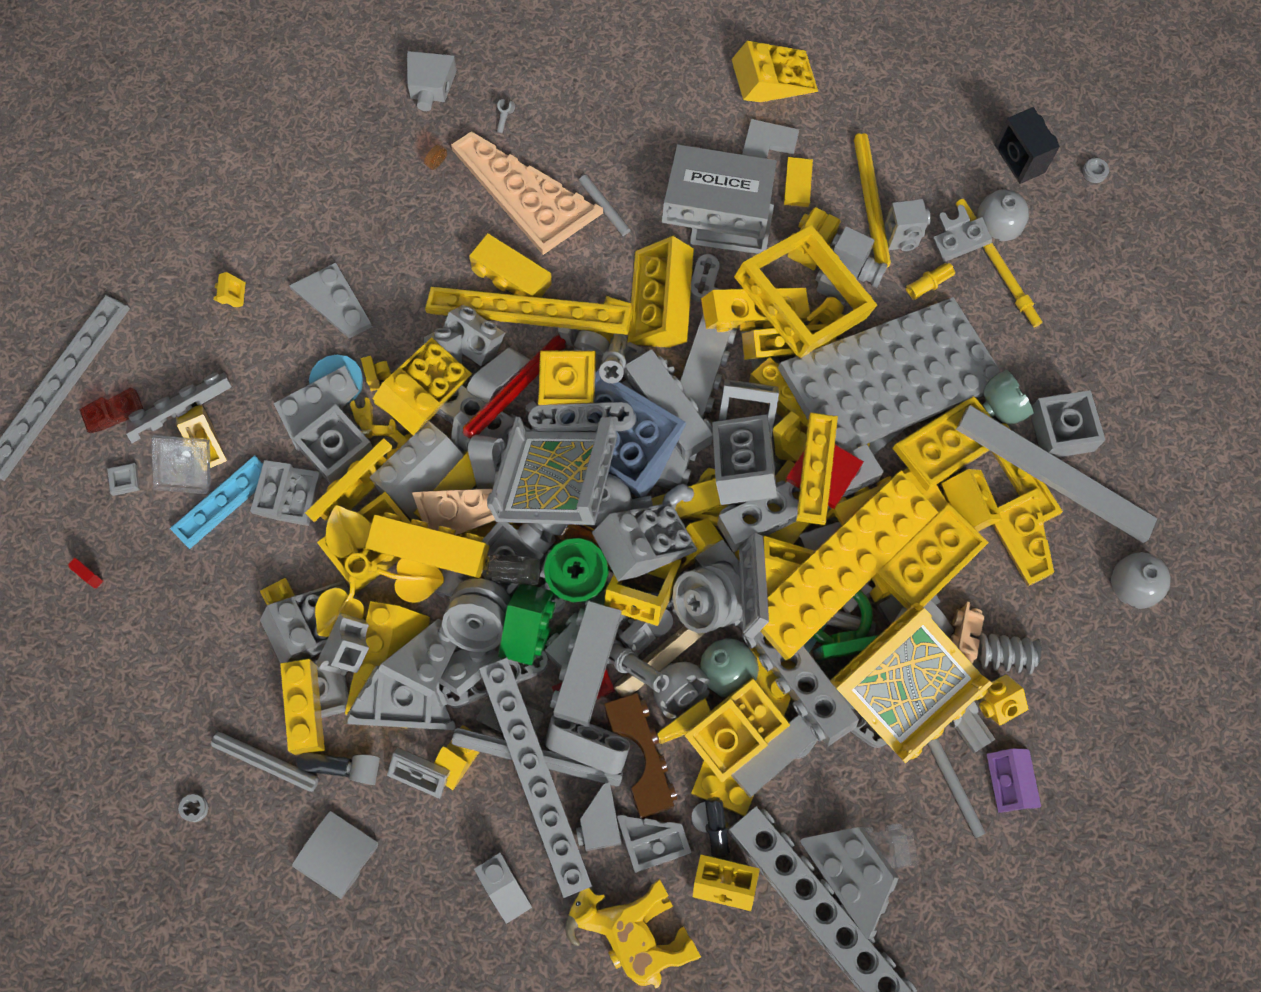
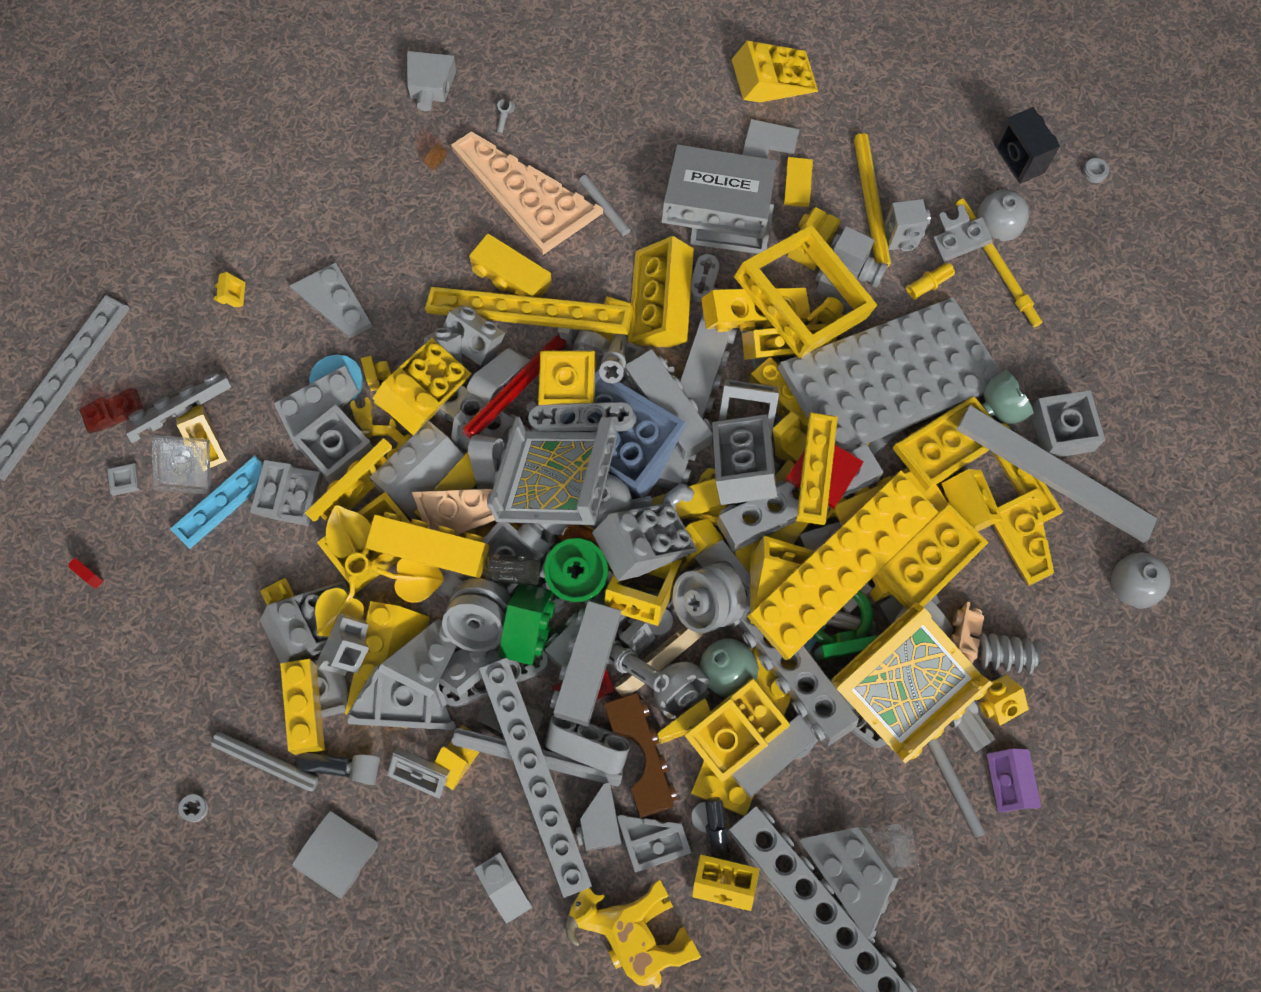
light grey tile [739,533,769,639] -> none

